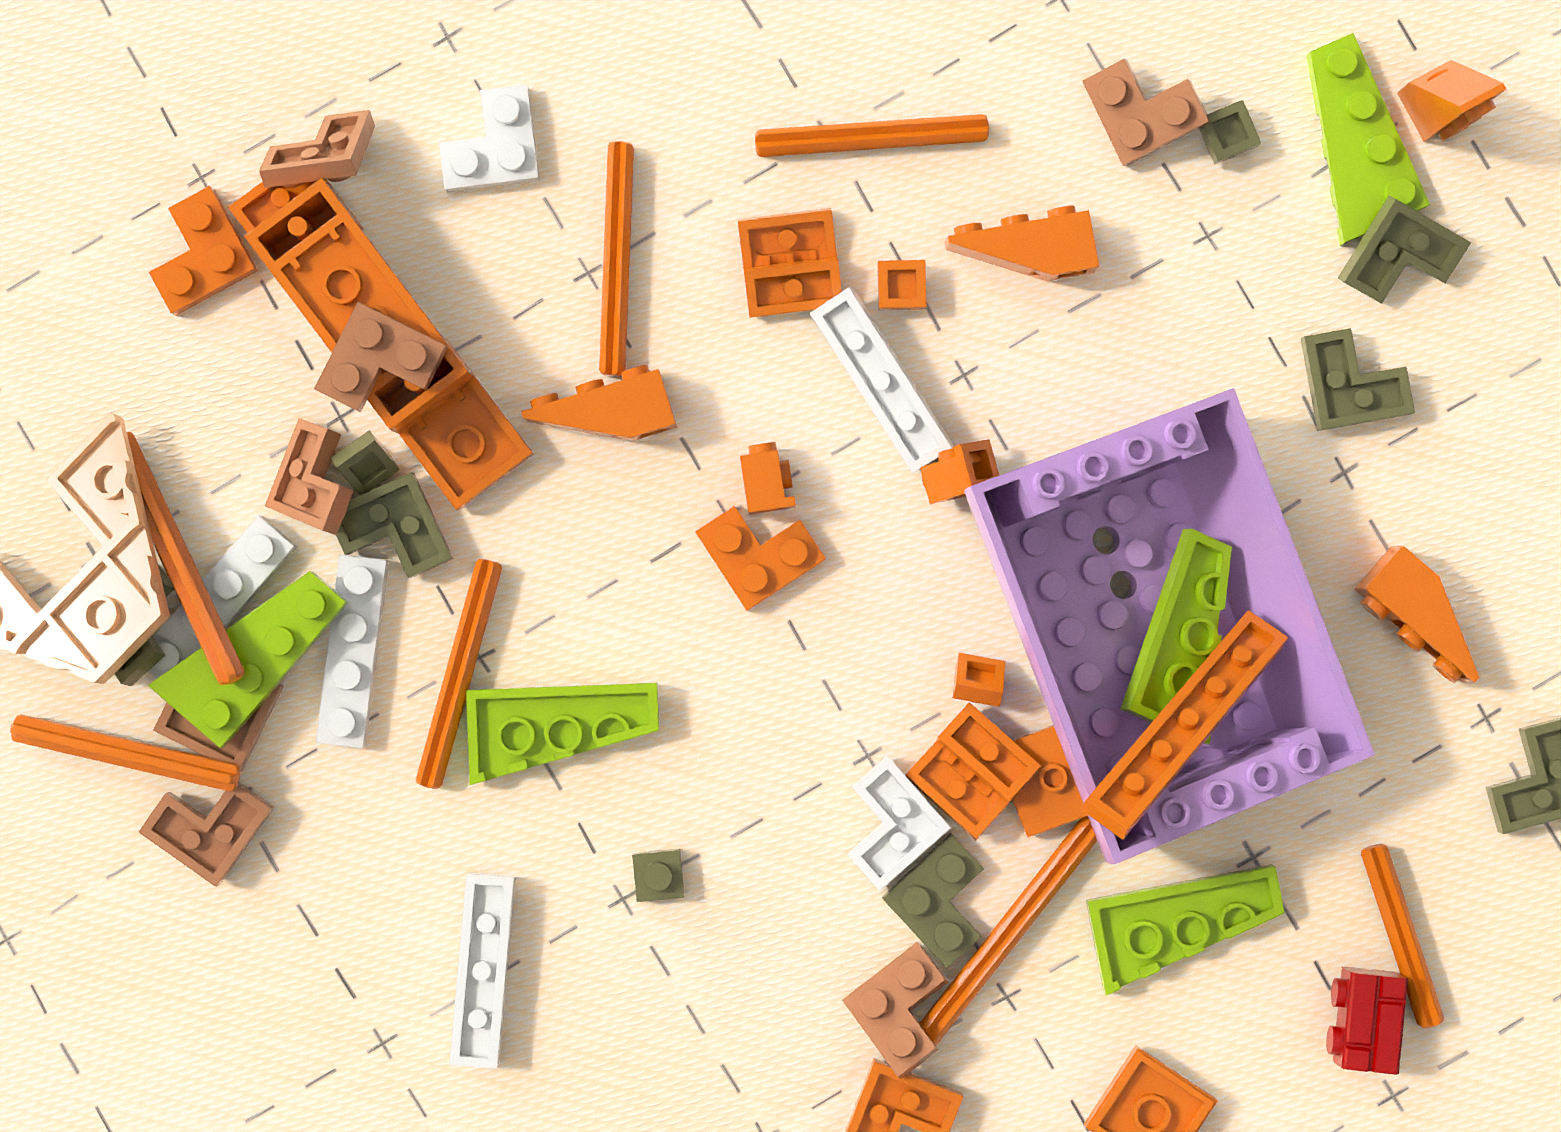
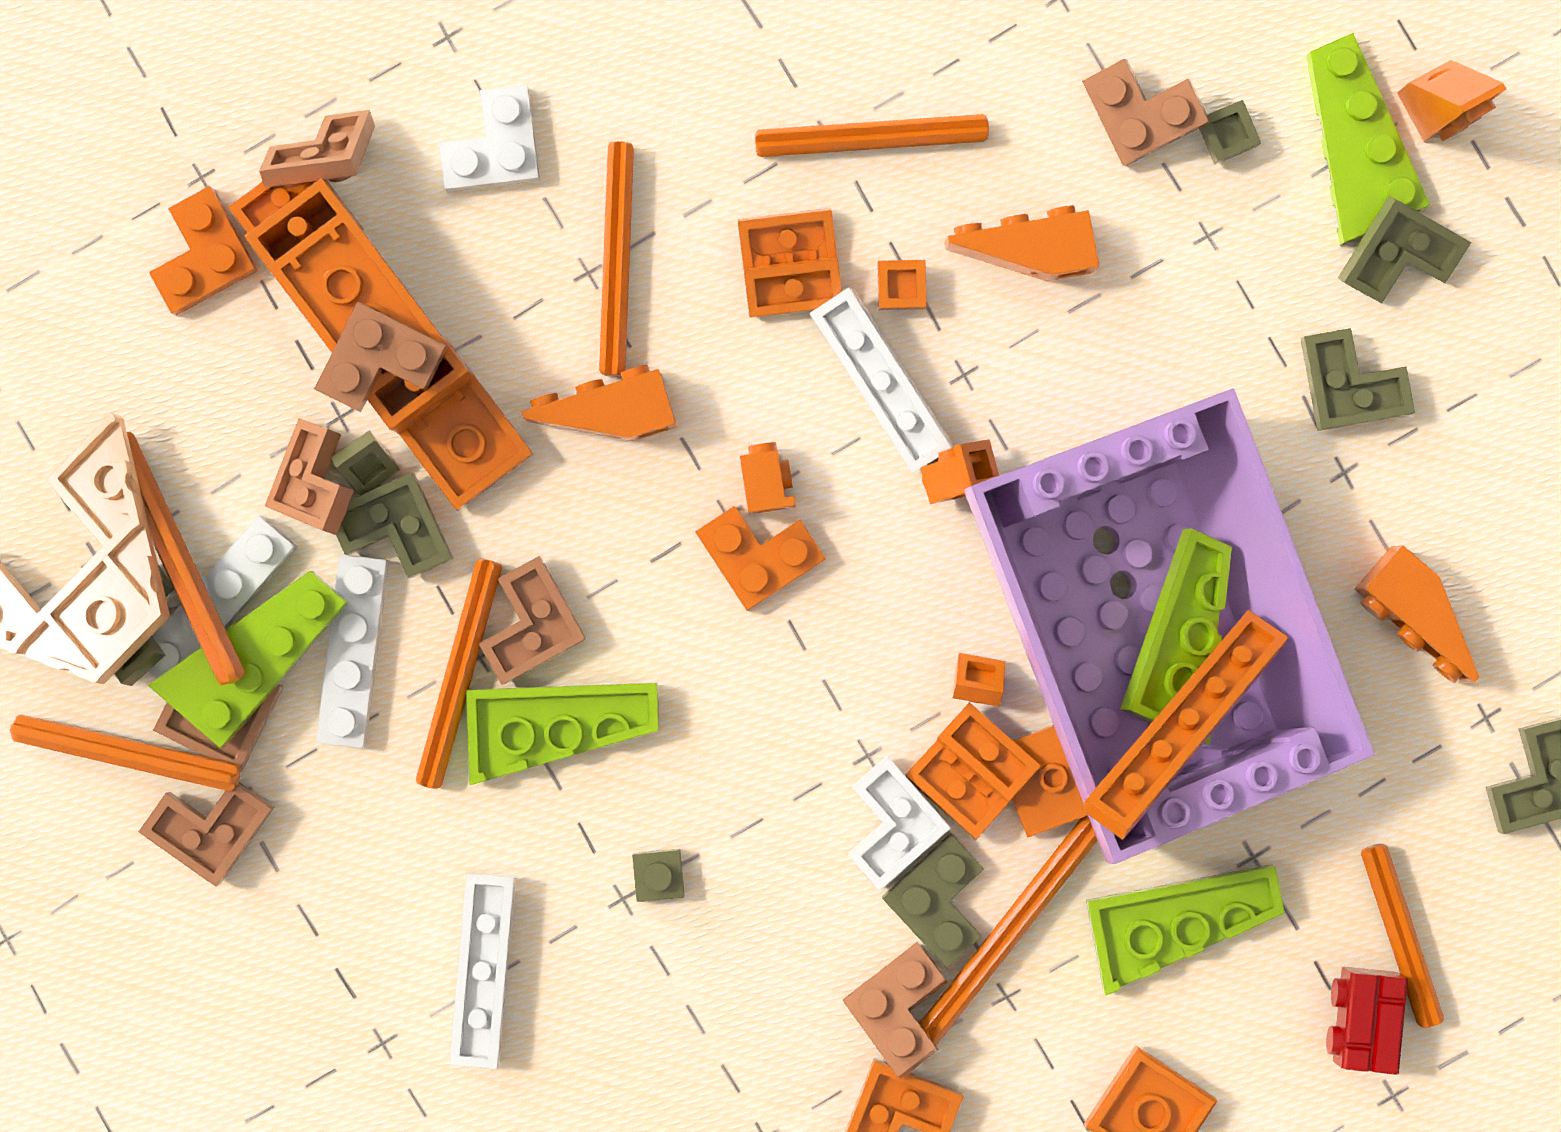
none -> nougat plate [479,556,586,685]

